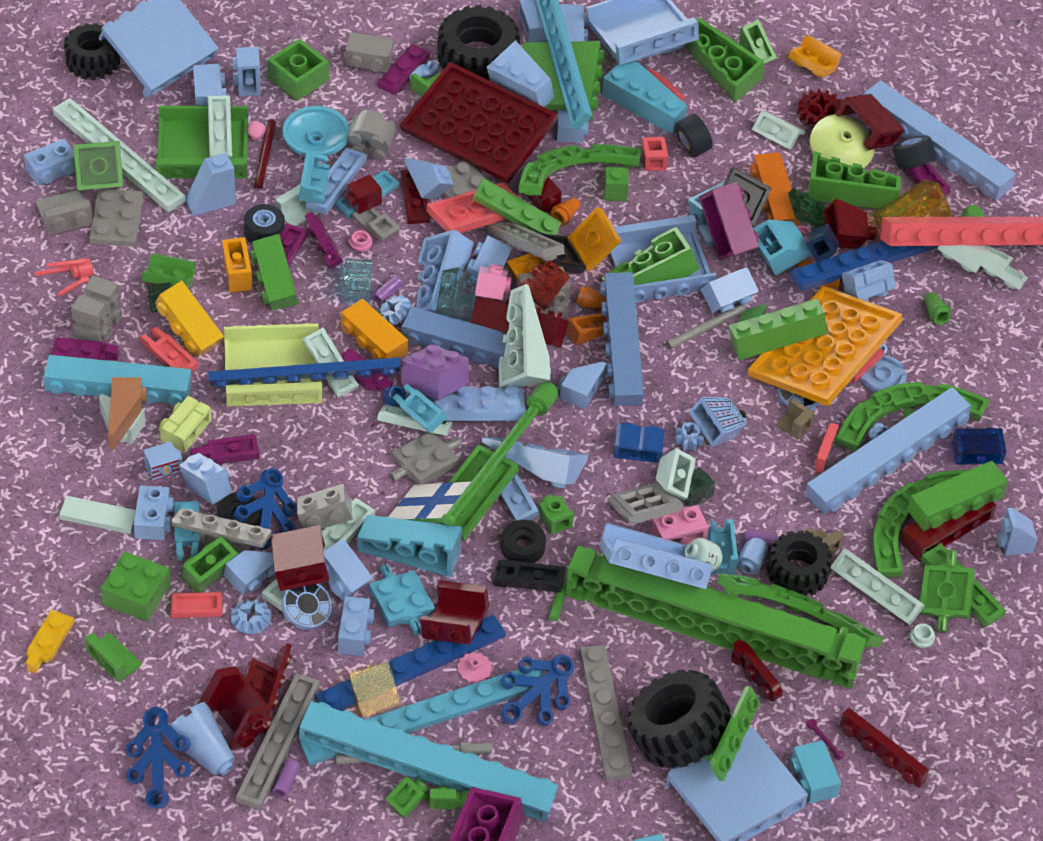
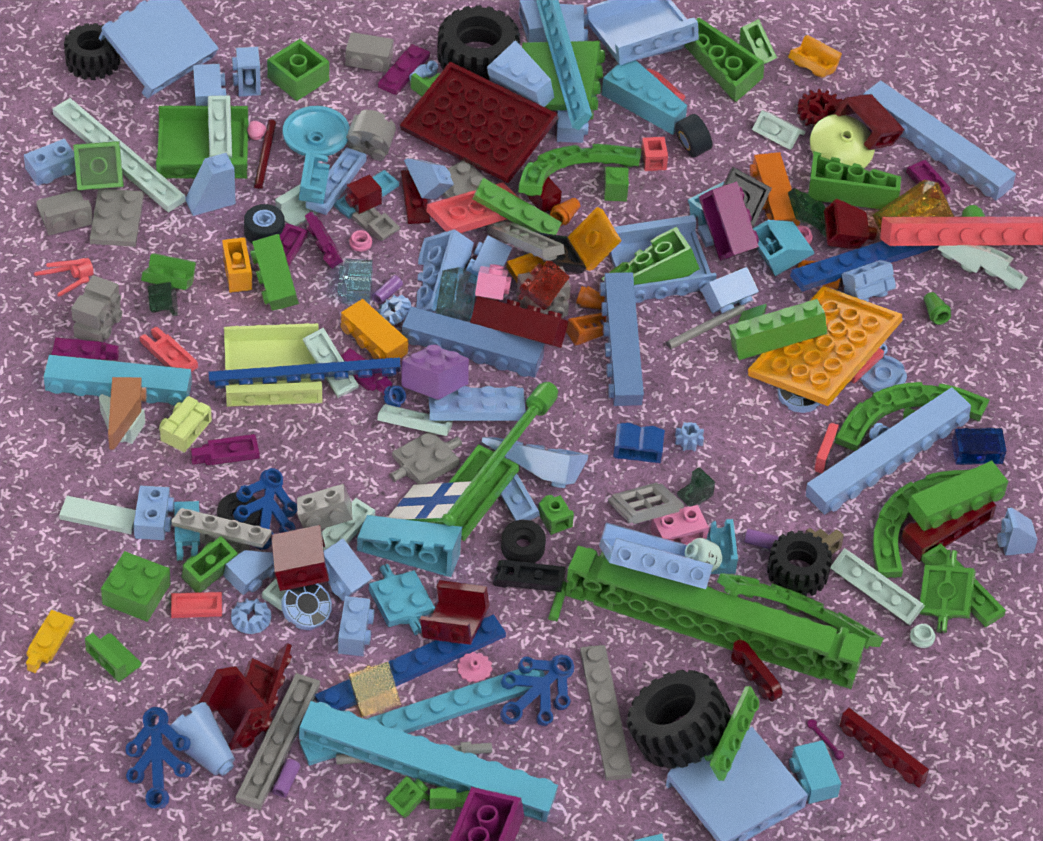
light blue brick [143,442,183,481] -> none
yellow brick [155,281,224,358] -> none
light blue brick [179,453,233,505] -> none
medium azure hinge [393,384,447,434] -> none
light aqua wedge [499,284,551,388] -> none
light blue slope [558,361,607,409] -> none
light aqua slope [656,448,696,501] -> none
light blue torso [689,397,746,447] -> none
light blue brick [737,538,768,575] -> none
dark tan panel [776,399,815,440] -> none
dark blue brick [806,224,839,262] -> none
black wheel [892,135,936,169] -> none

